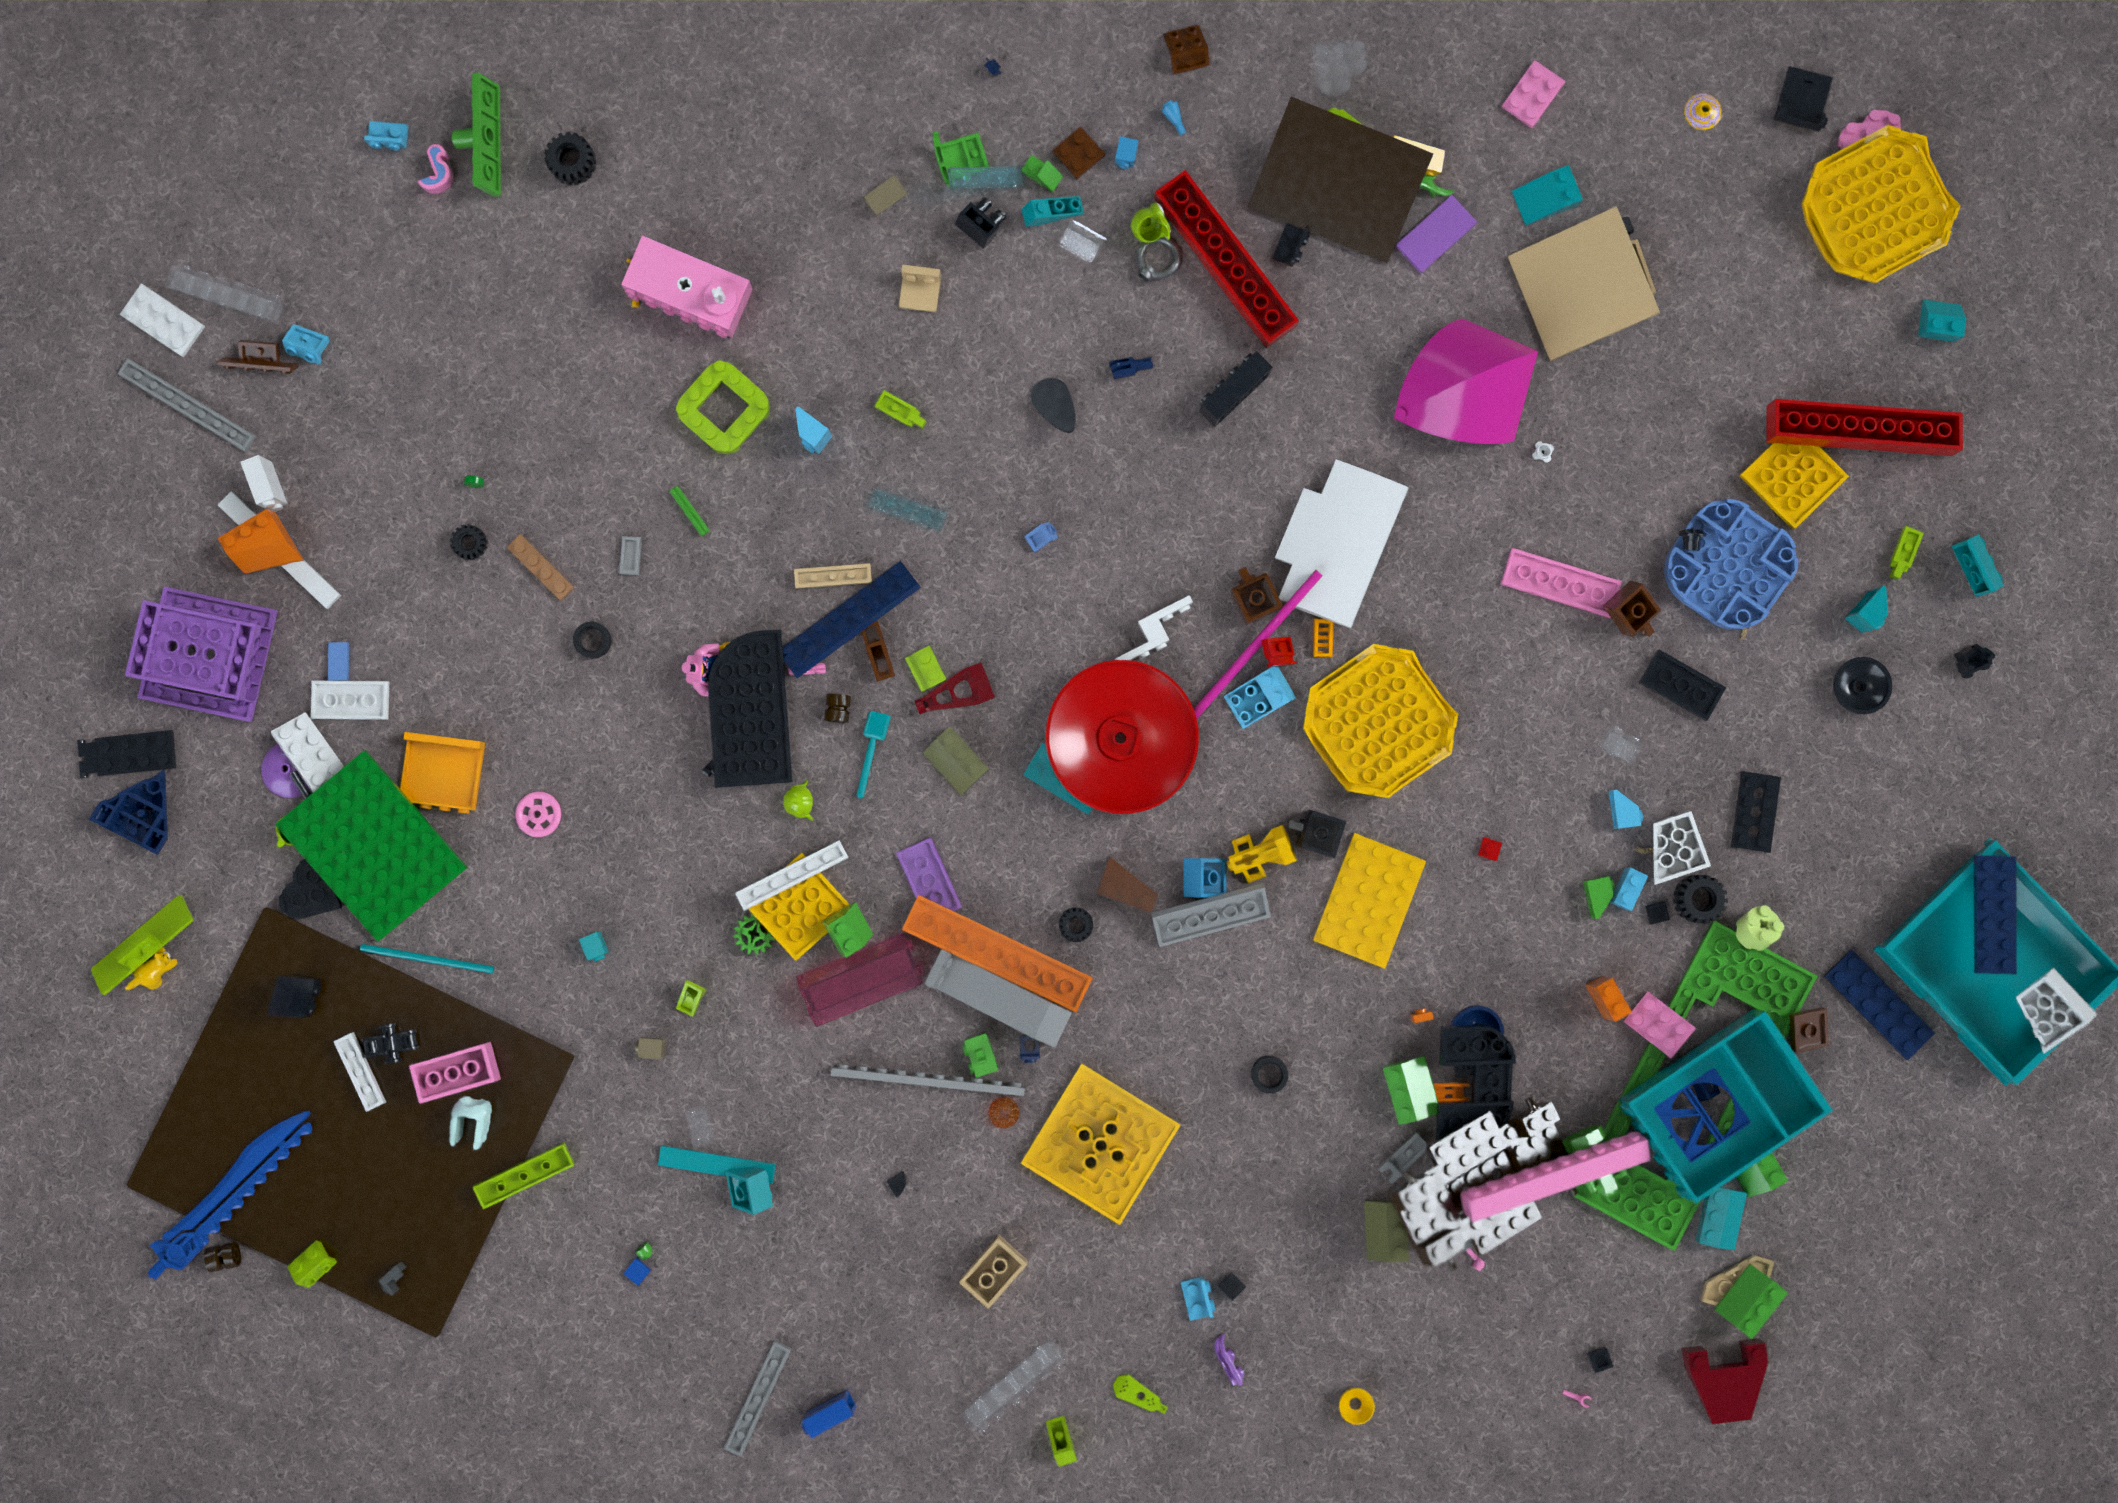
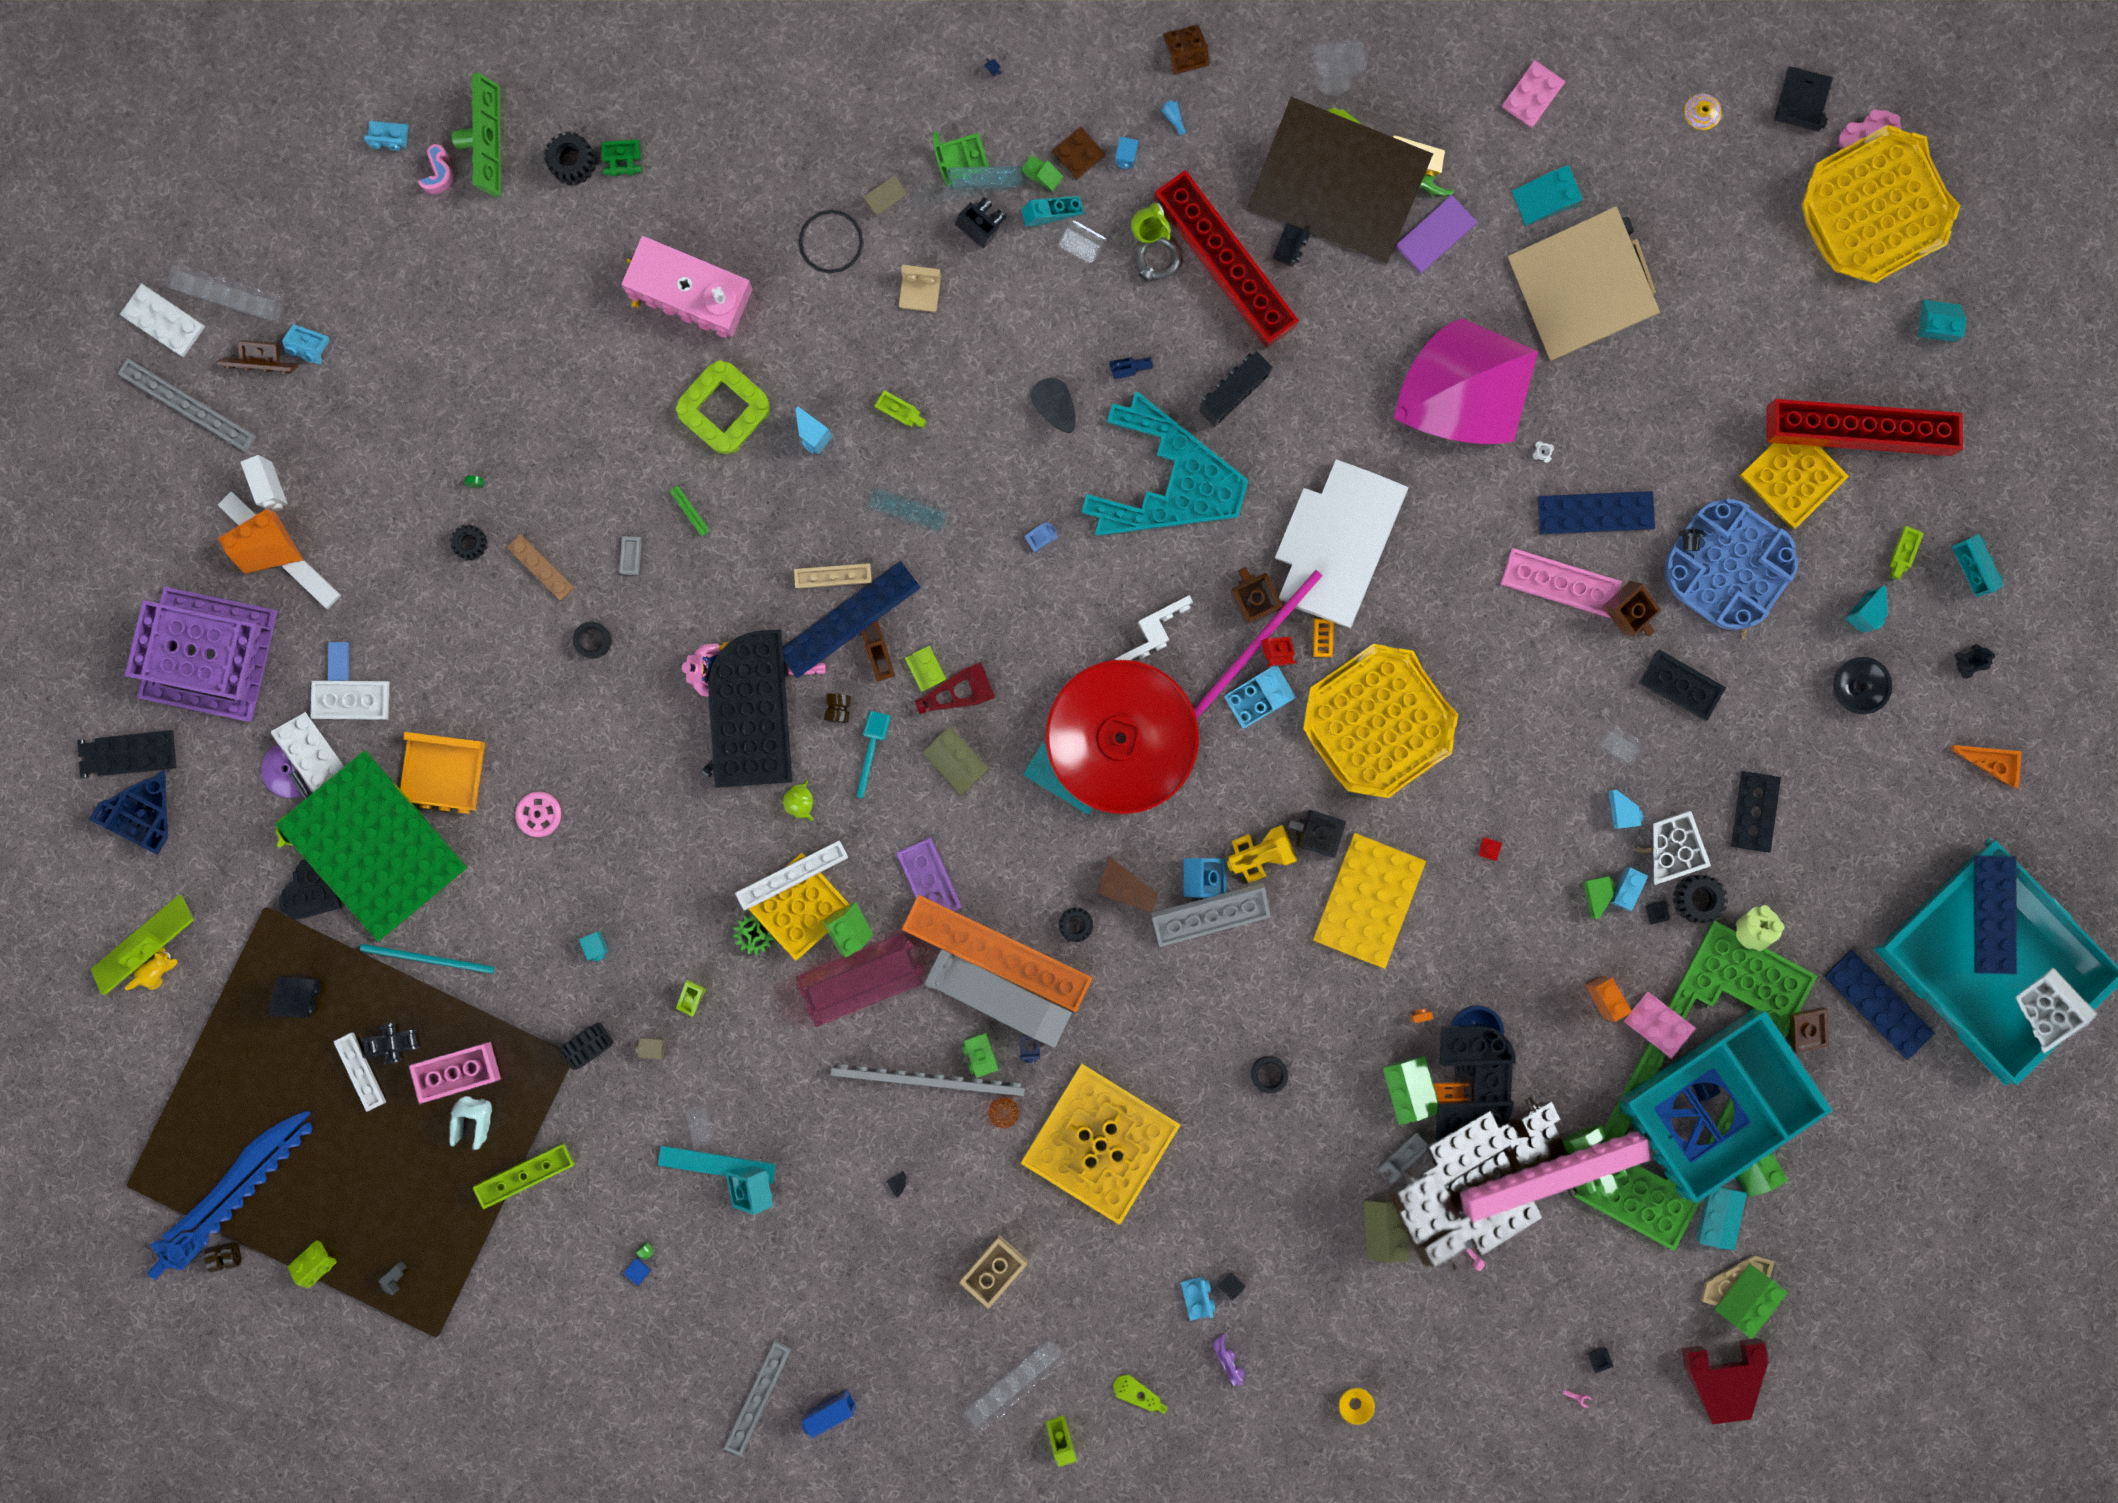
none -> black tyre [560,1022,614,1070]
none -> green plate [601,139,642,177]
none -> black piece [799,210,864,274]
none -> teal wing [1081,391,1249,536]
none -> dark blue plate [1537,491,1655,535]
none -> orange wing [1951,745,2022,788]

